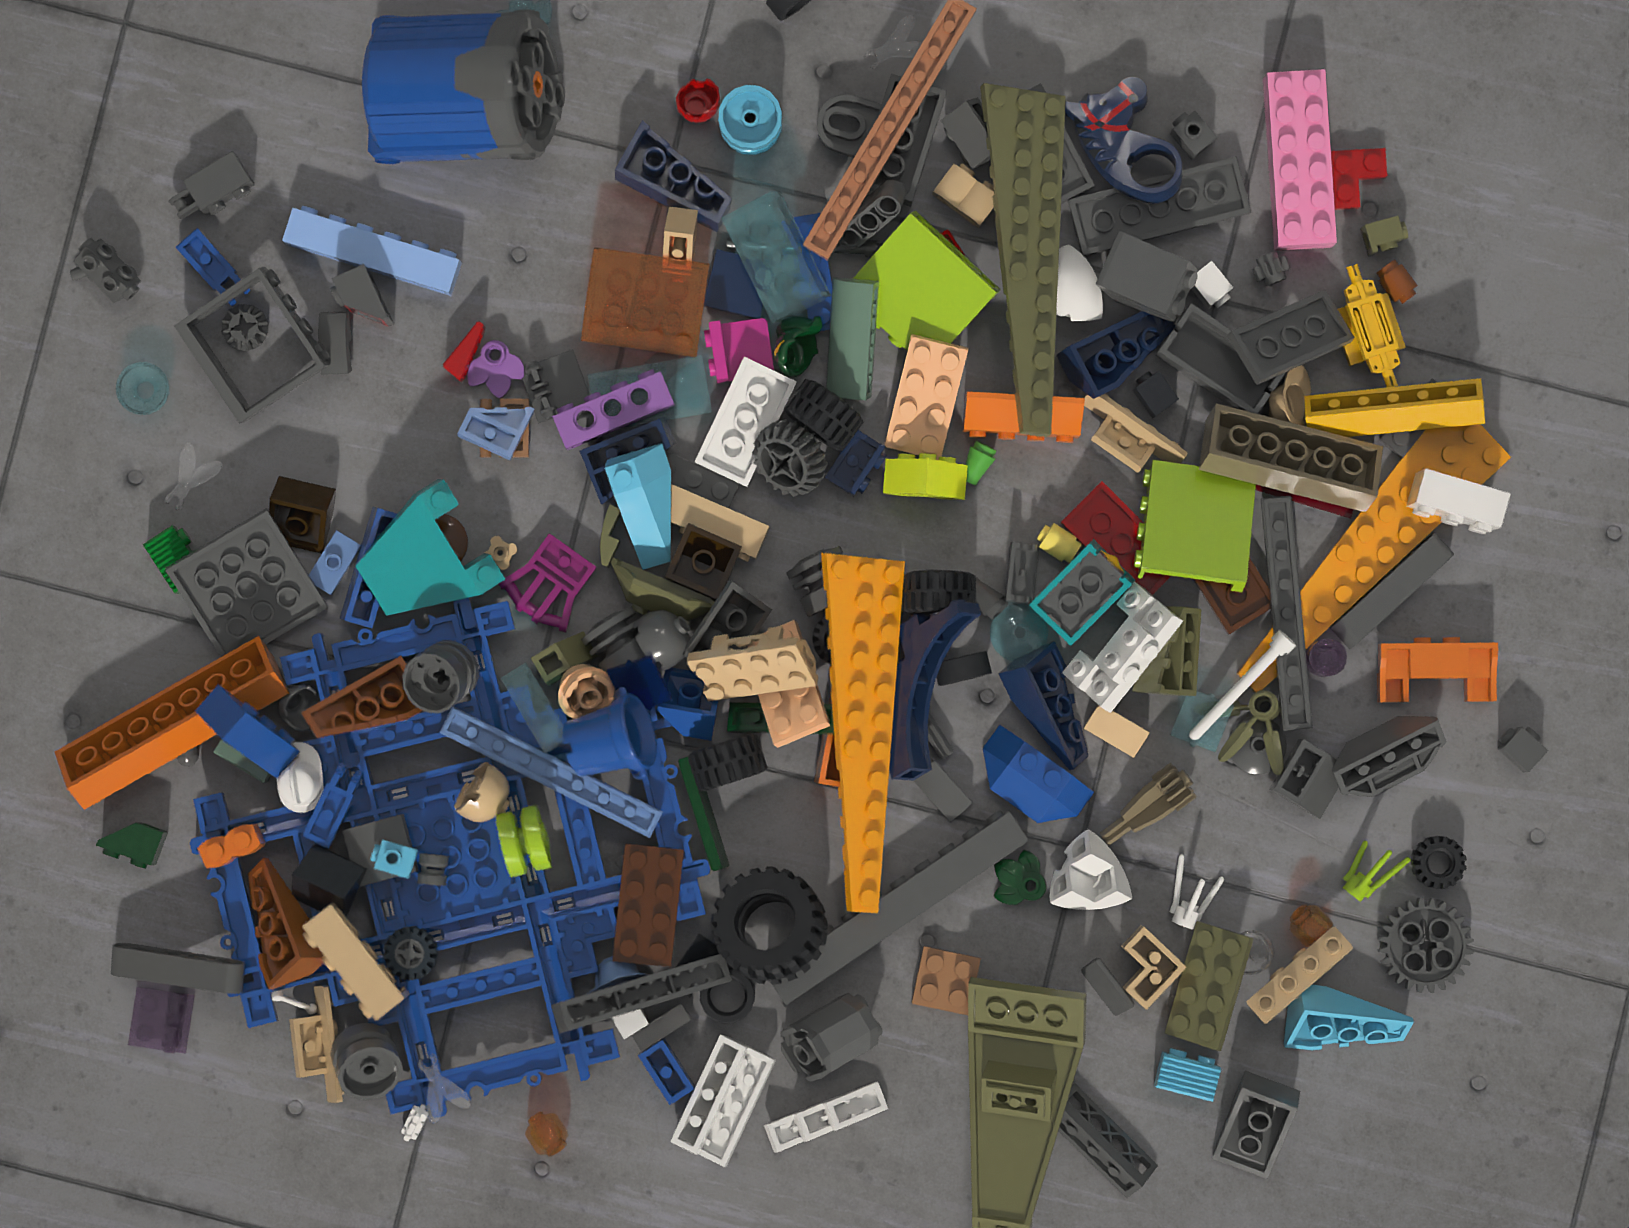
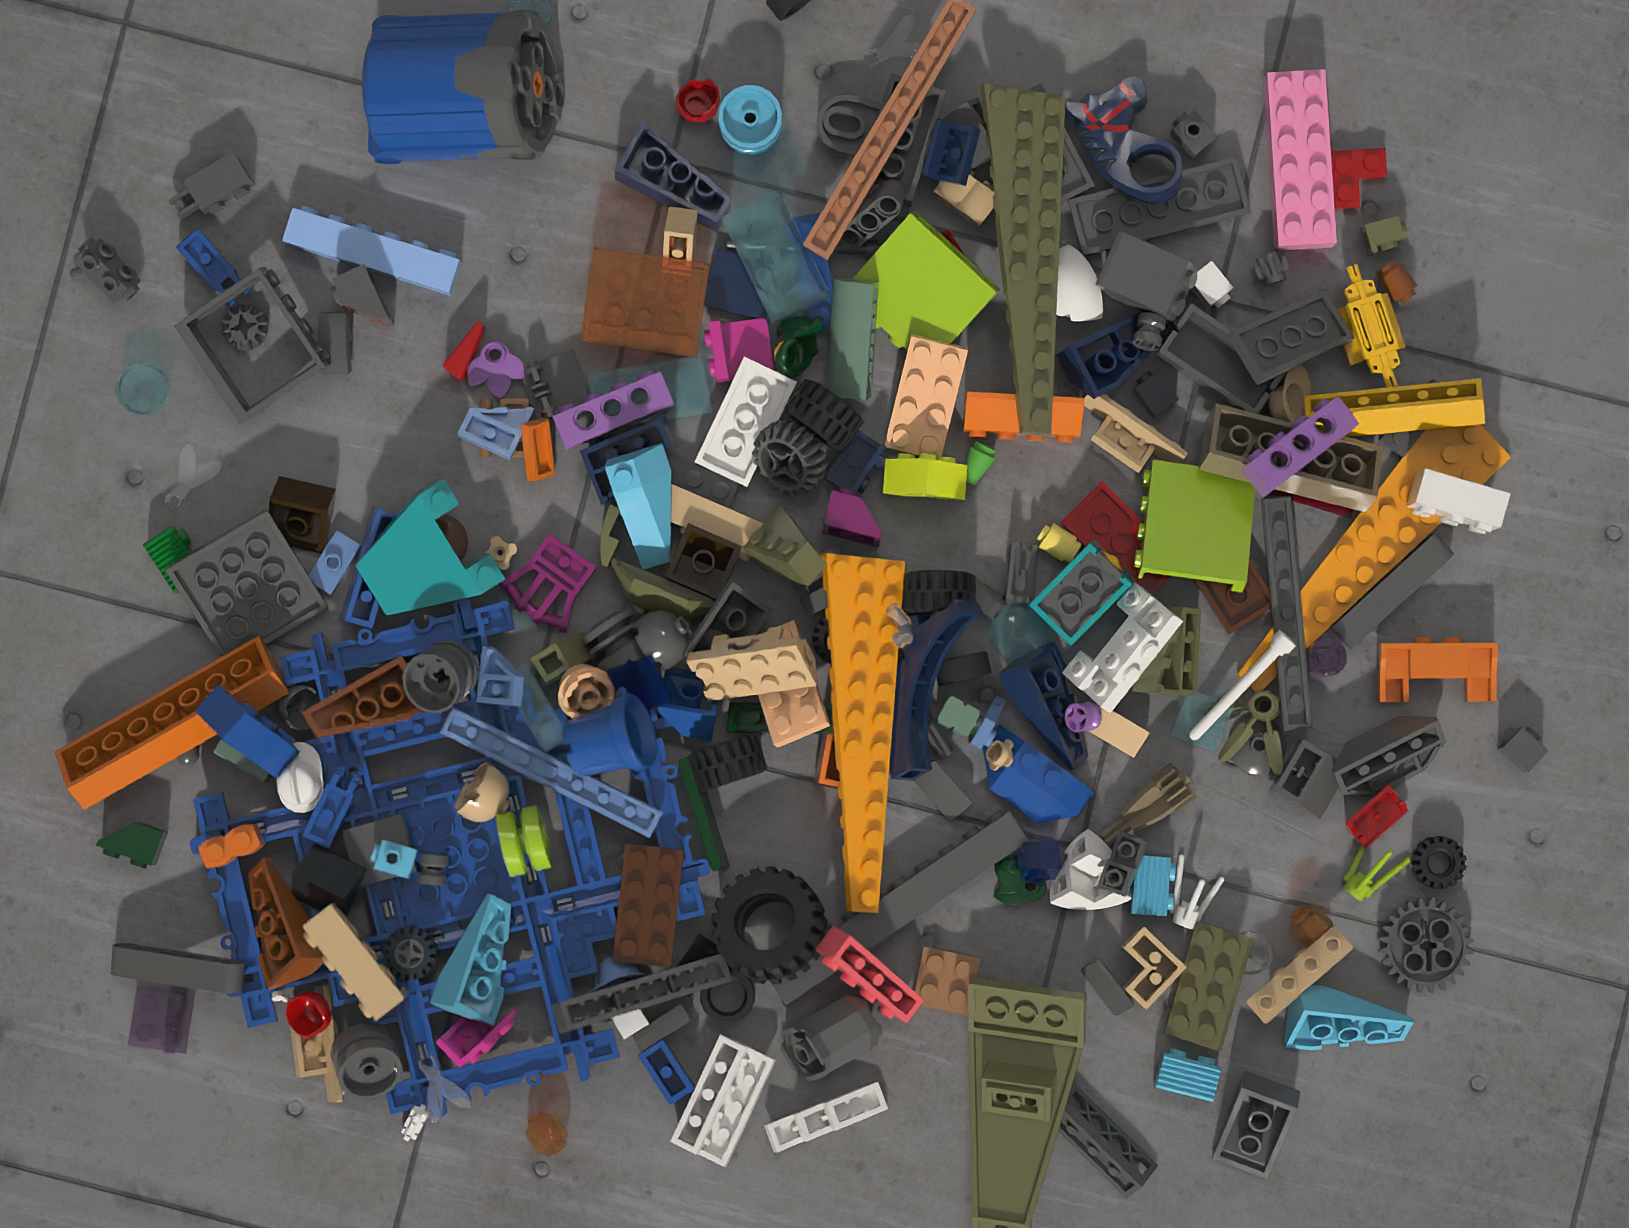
none -> red hair [285,991,332,1038]
none -> medium azure wedge [430,894,511,1026]
none -> dark pink bracket [435,1009,518,1068]
none -> medium blue wing [476,646,524,707]
none -> orange tile [521,418,555,482]
none -> olive wedge [743,505,827,586]
none -> coral brick [815,926,924,1023]
none -> magenta slope [822,488,882,547]
none -> clear arm [885,603,913,648]
none -> dark blue bracket [923,118,981,186]
none -> sand green brick [936,696,983,737]
none -> medium blue wing [969,695,1006,749]
none -> tan plate [986,739,1014,771]
none -> clear blue brick [1015,842,1061,883]
none -> medium lavender wheel [1065,701,1102,732]
none -> dark grey slope [1097,831,1149,897]
none -> medium azure brick [1130,855,1176,916]
none -> dark grey wheel [1133,312,1167,351]
none -> medium lavender brick [1241,396,1359,498]
none -> red hinge [1345,784,1409,850]

